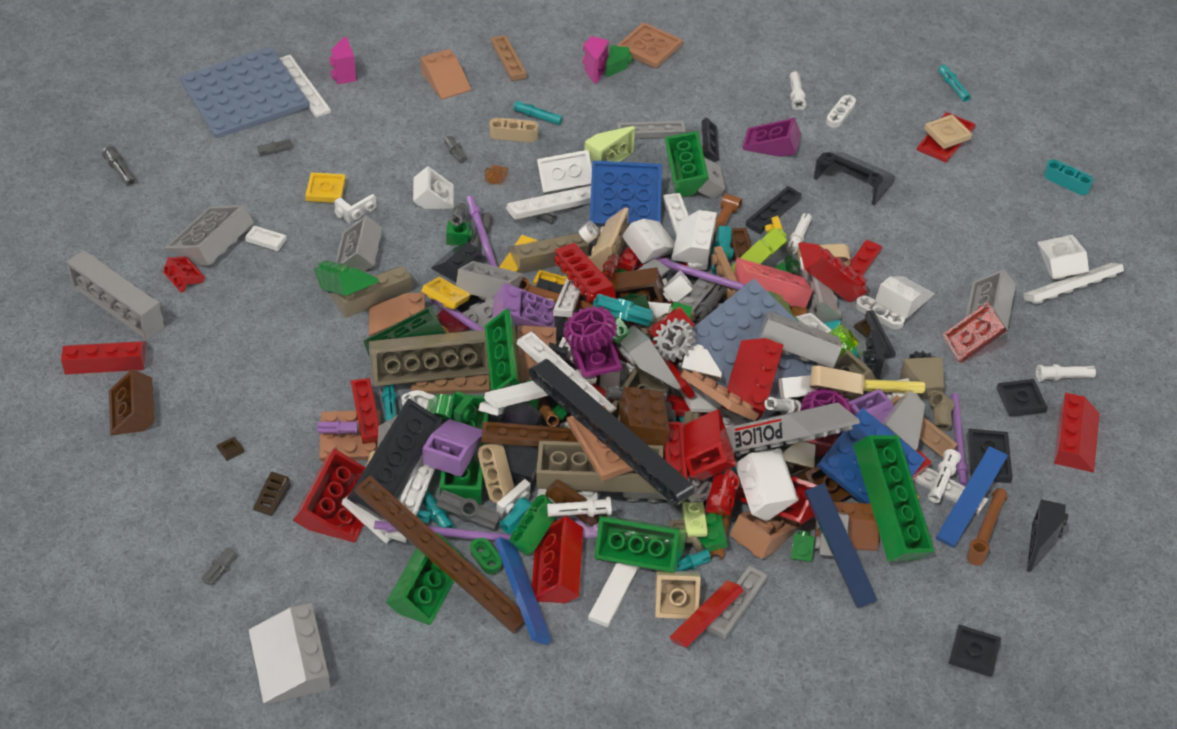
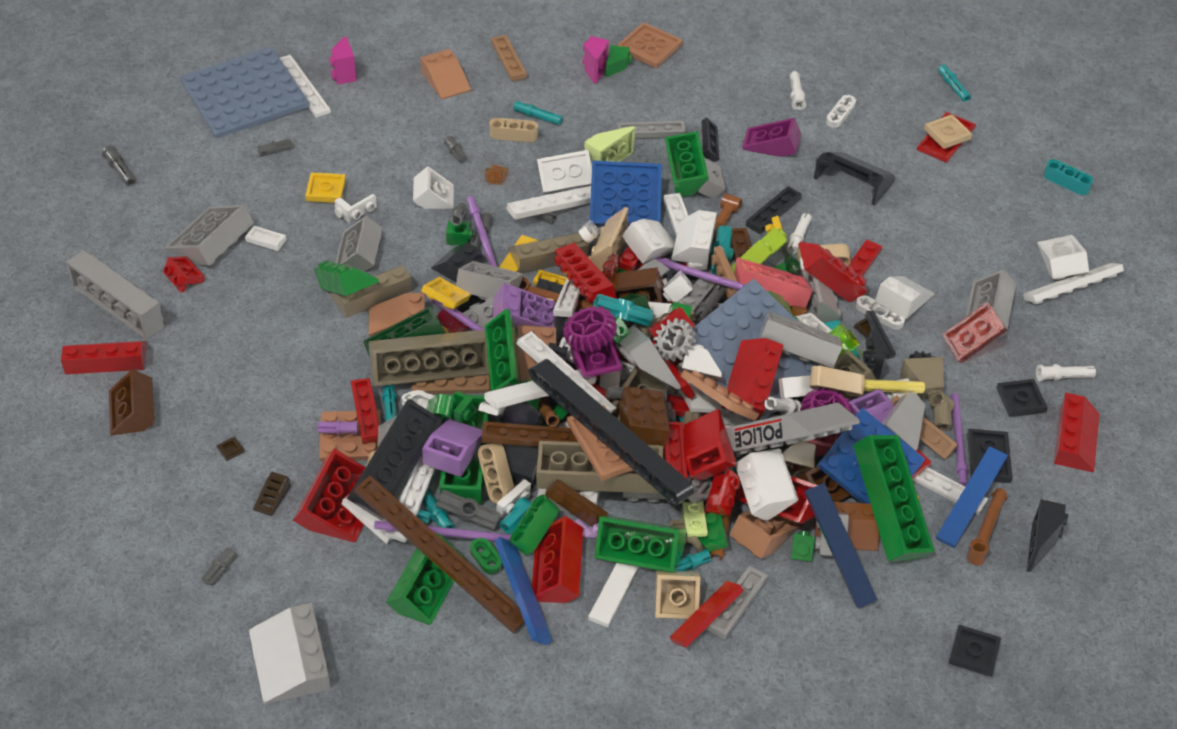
white pin [547,497,611,517] -> none
white pin [928,449,961,503] -> none

